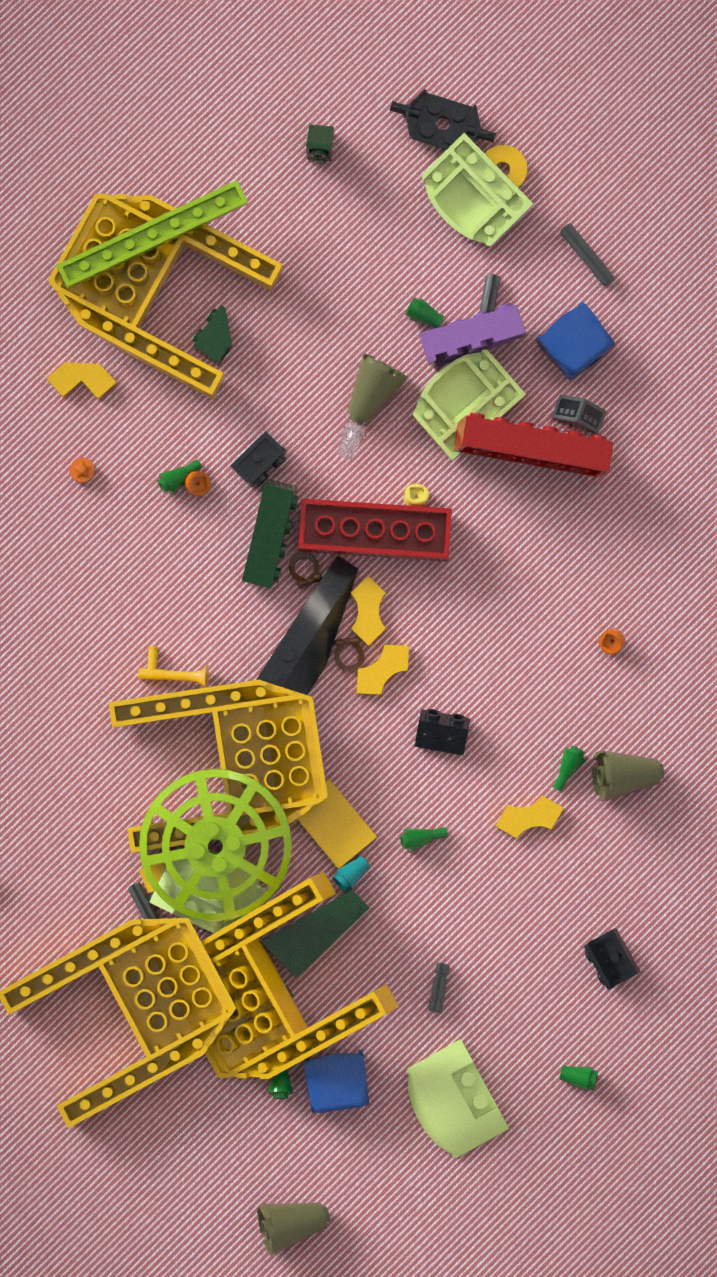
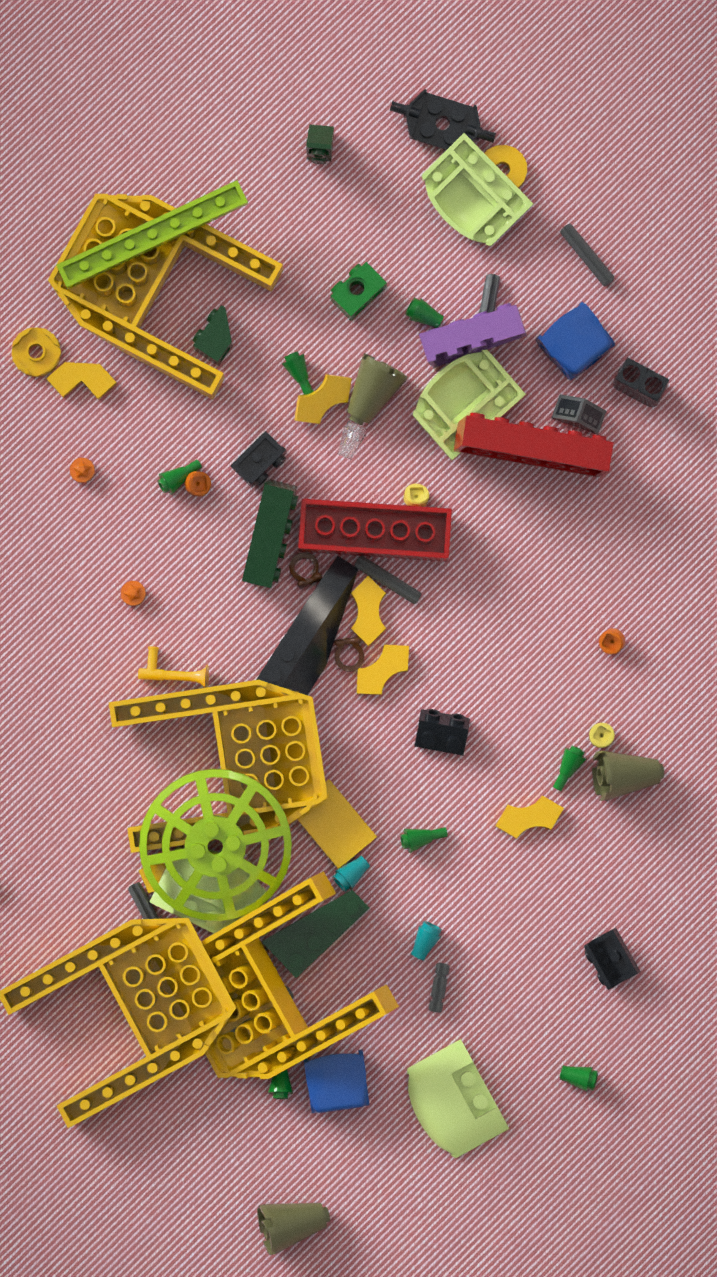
none -> yellow tile [11,327,61,377]
none -> orange tile [121,581,146,606]
none -> green cone [282,351,314,395]
none -> yellow tile [294,374,352,424]
none -> green brick [330,262,387,321]
none -> dark grey axle [354,556,422,604]
none -> teal cone [411,921,442,960]
none -> light yellow tile [589,723,615,748]
none -> black piece [613,357,669,407]

